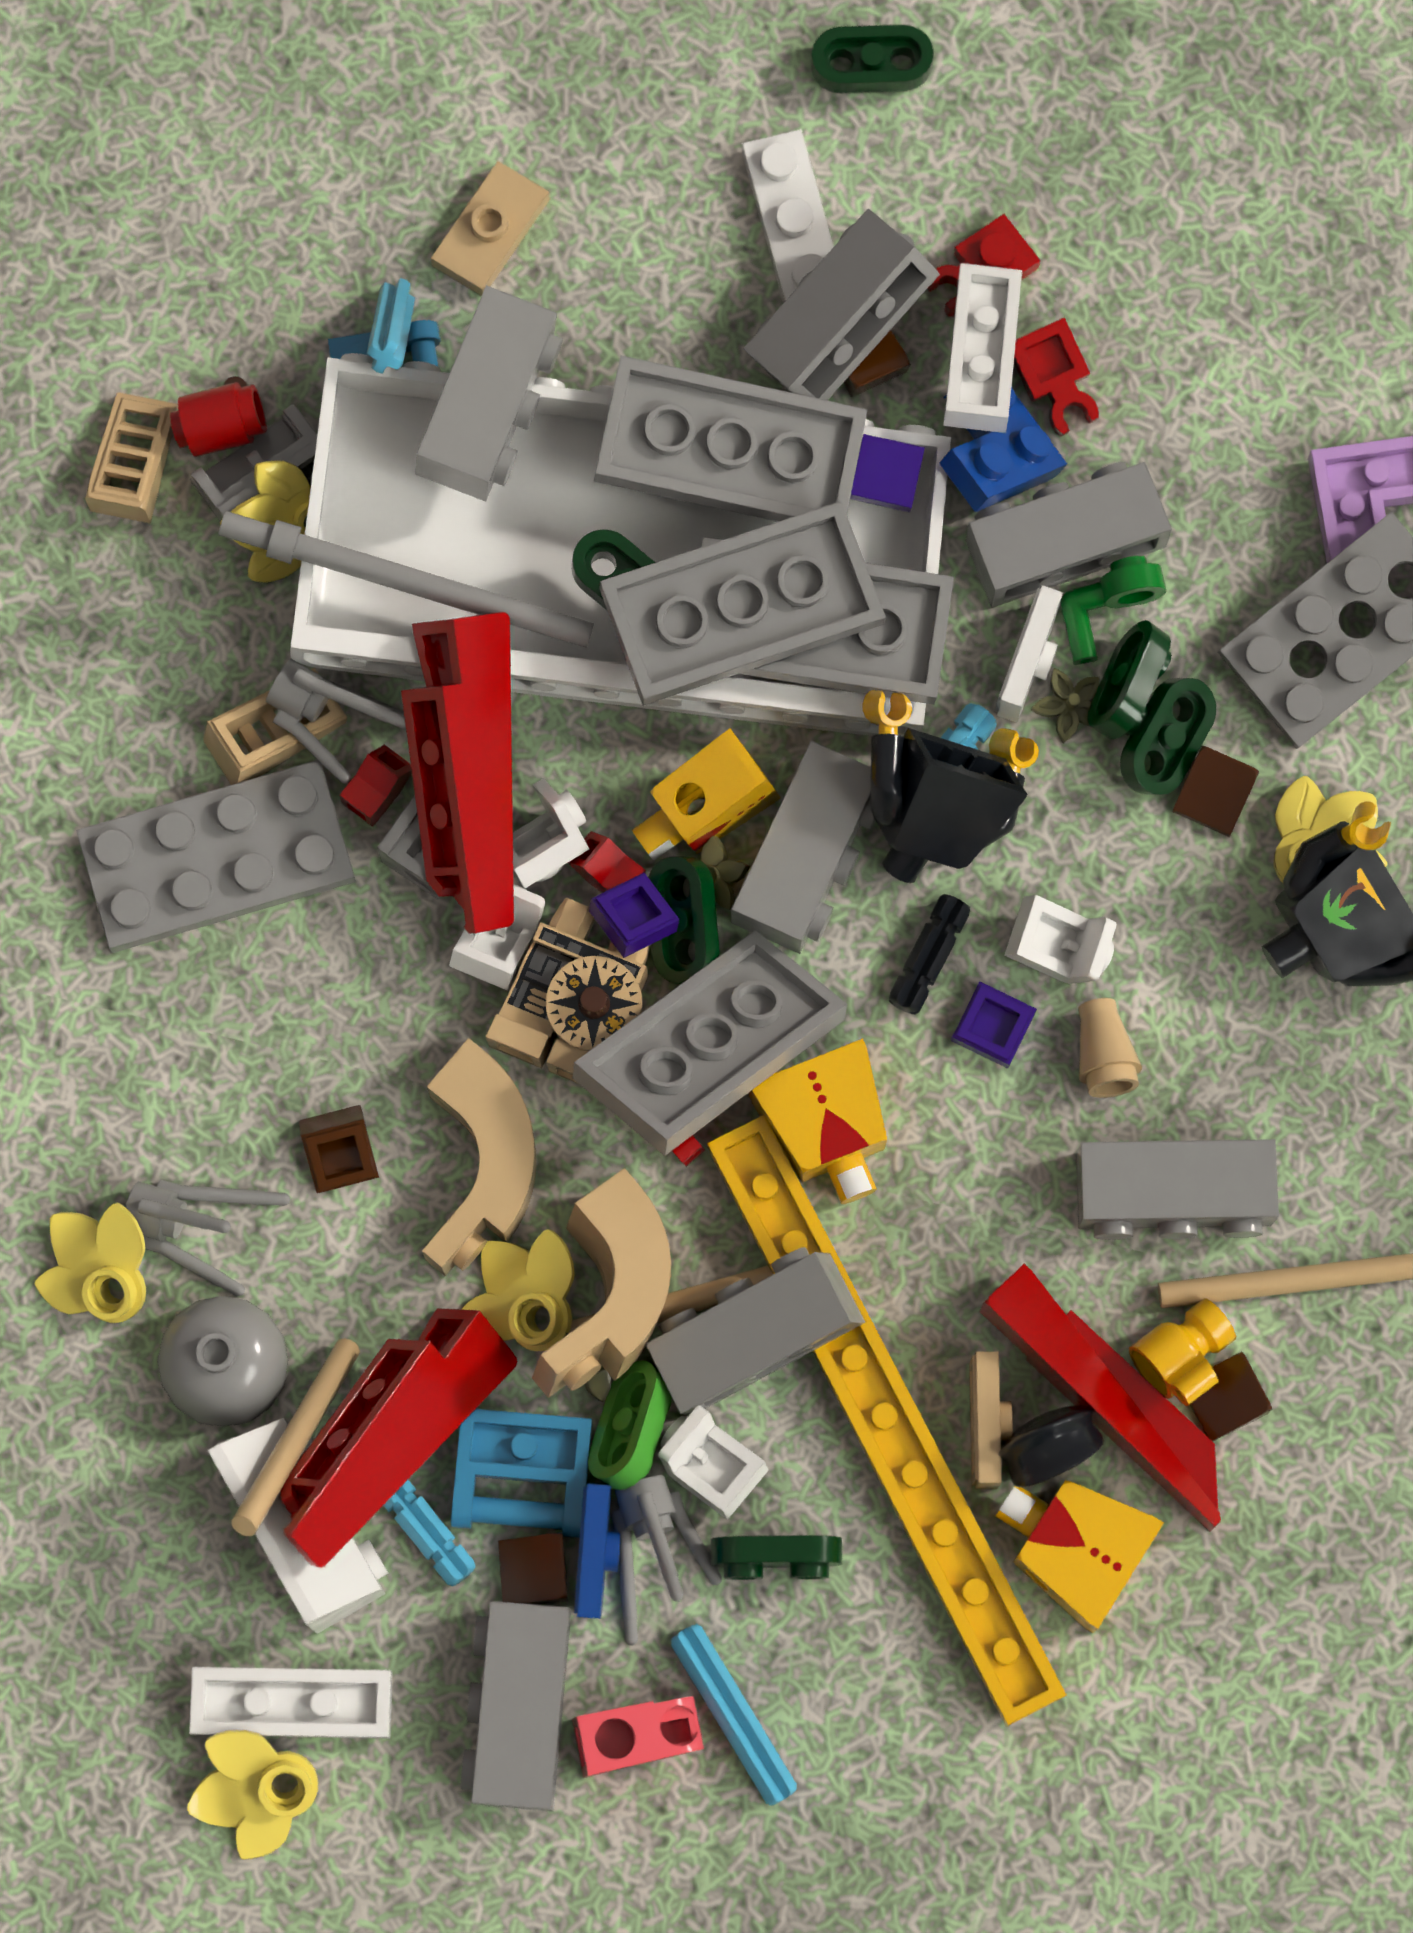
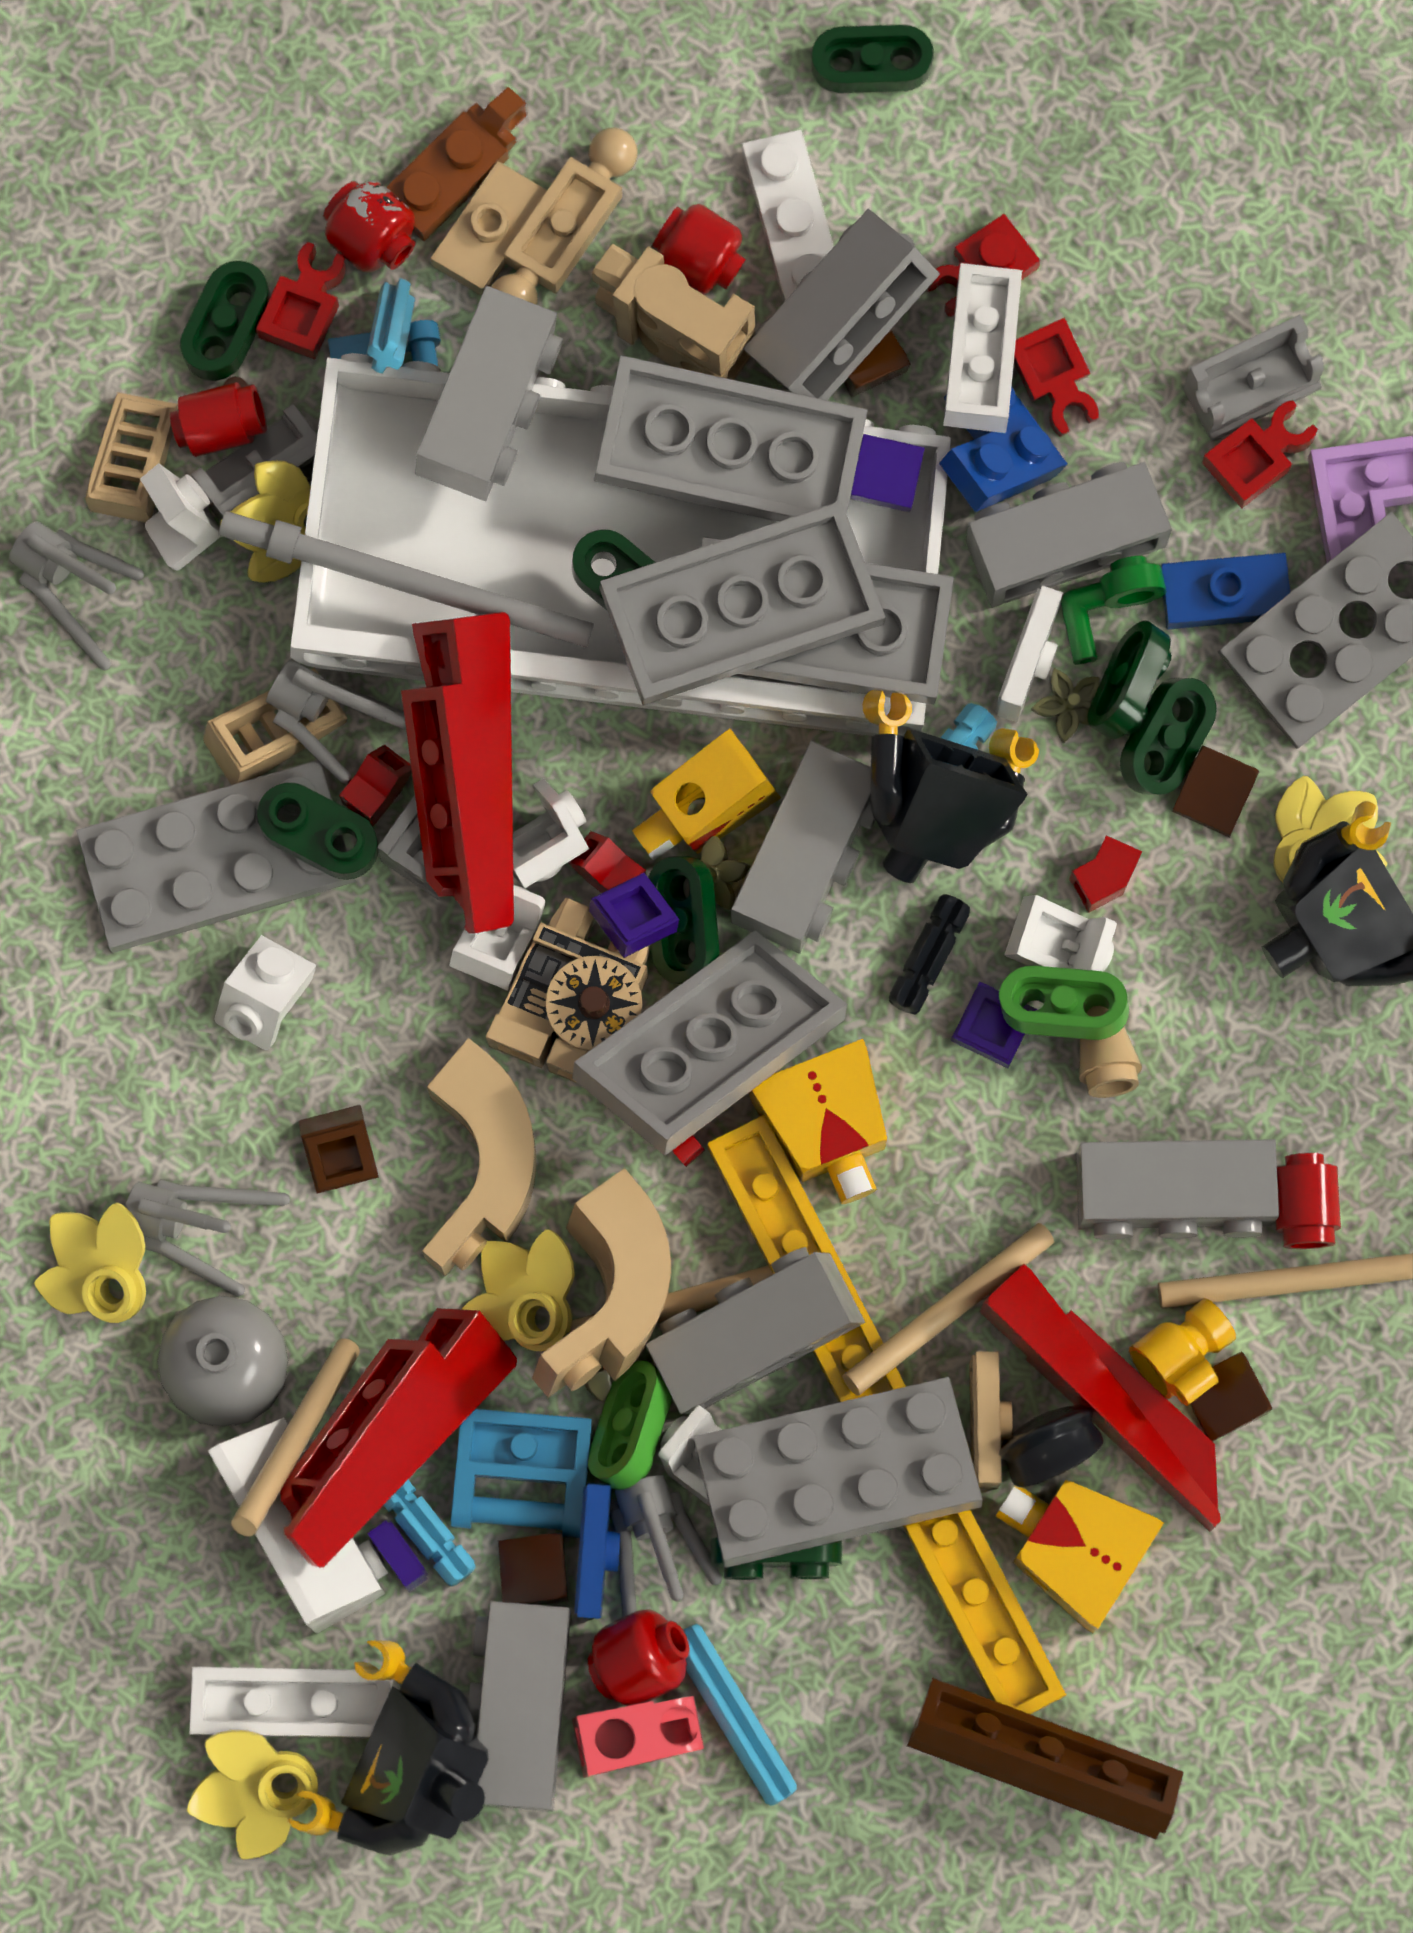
none -> light grey plant [9,521,144,670]
none -> white bracket [140,464,221,571]
none -> dark green plate [180,261,271,381]
none -> white bracket [214,935,316,1050]
none -> red plate [256,242,346,360]
none -> dark green plate [257,783,378,880]
none -> black torso [288,1640,489,1855]
none -> red head [323,180,415,273]
none -> dark purple tile [367,1520,428,1592]
none -> dark orange hinge [386,87,528,242]
none -> tan plate [492,128,638,305]
none -> red head [587,1609,690,1706]
none -> tan hips [592,244,756,380]
none -> red head [651,203,746,295]
none -> light grey plate [694,1377,983,1568]
none -> tan bar [842,1223,1054,1396]
none -> reddish brown fence [907,1678,1184,1840]
none -> bright green plate [999,965,1129,1040]
none -> red piece [1069,835,1142,913]
none -> blue plate [1161,553,1291,630]
none -> light grey hinge [1183,315,1324,442]
none -> red plate [1202,400,1318,509]
none -> red brick [1275,1153,1341,1249]

